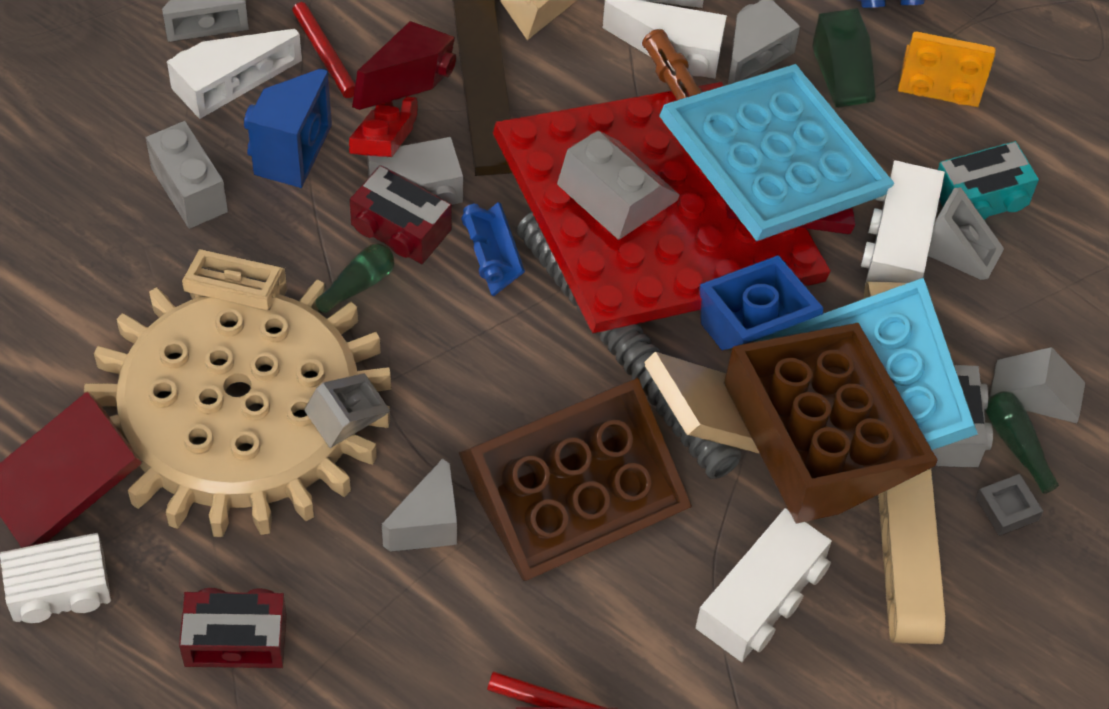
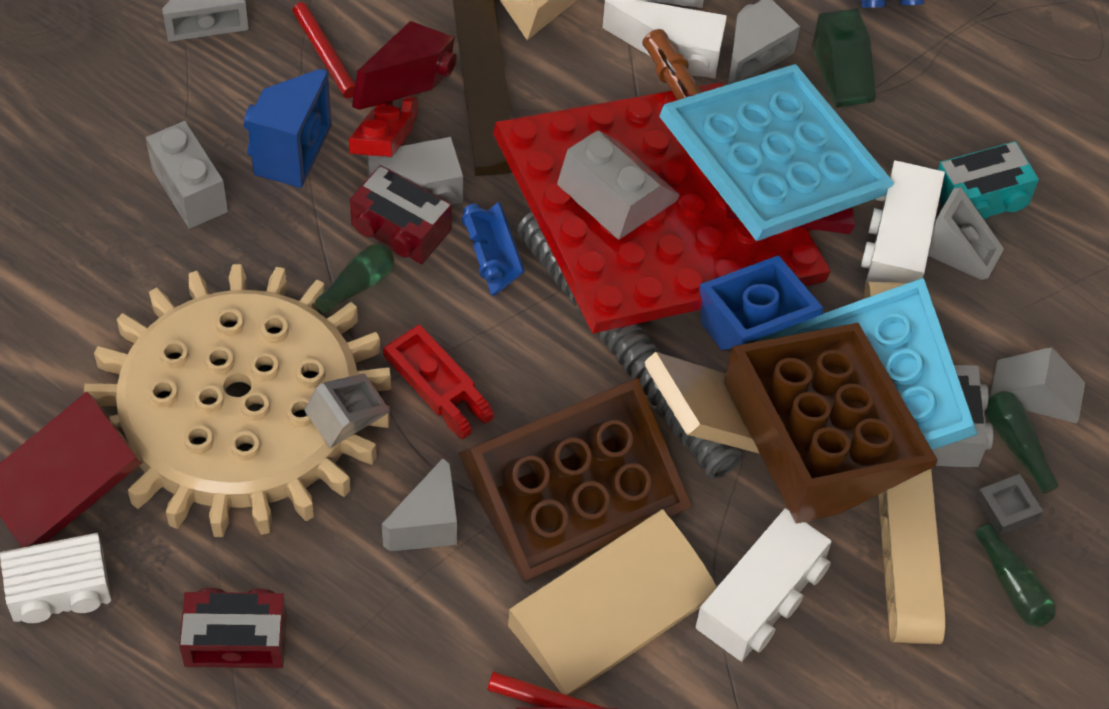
white slope [167,29,302,119] -> none
tan tile [182,249,285,311] -> none
light orange bracket [898,32,996,107] -> none
none -> red hinge [383,324,495,440]
none -> tan slope [508,509,717,696]
none -> clear green piece [975,524,1056,627]

